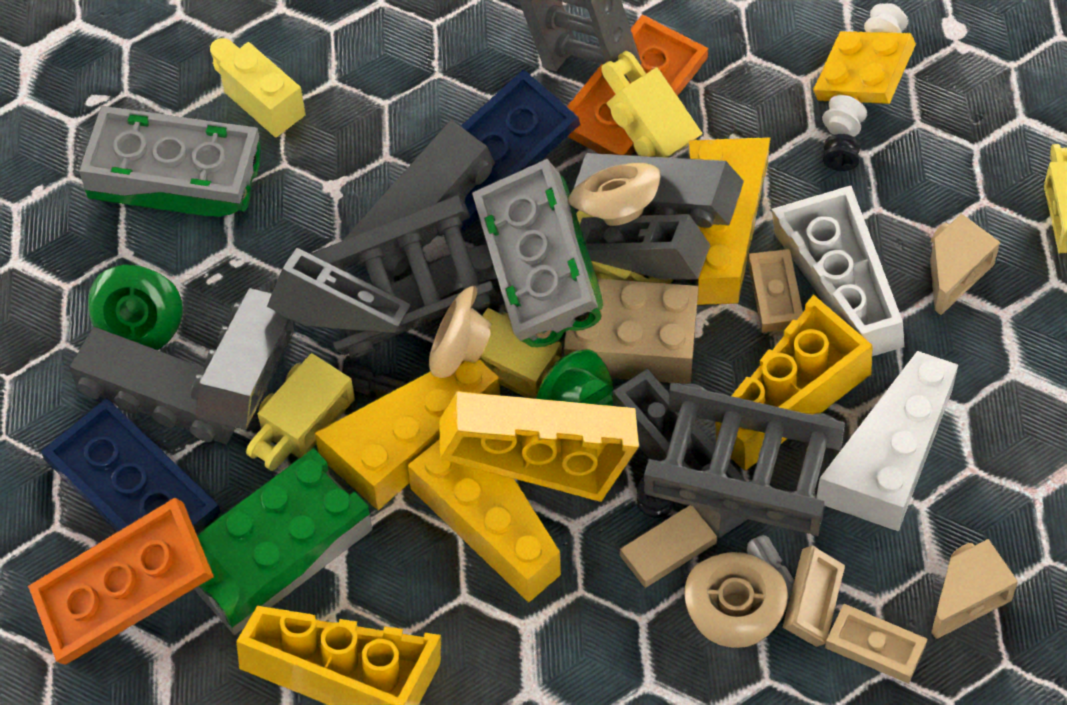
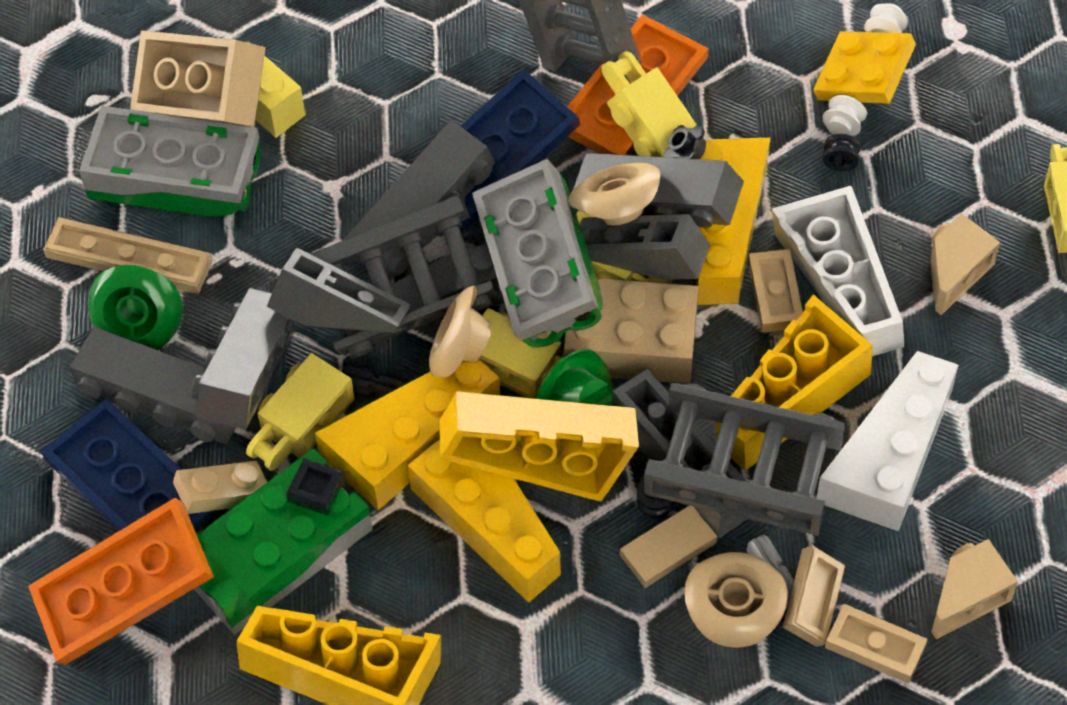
none -> tan tile [43,217,213,294]
none -> tan brick [130,30,265,127]
none -> tan plate [173,461,267,514]
none -> black tile [286,458,346,516]
none -> black plate [664,125,706,159]

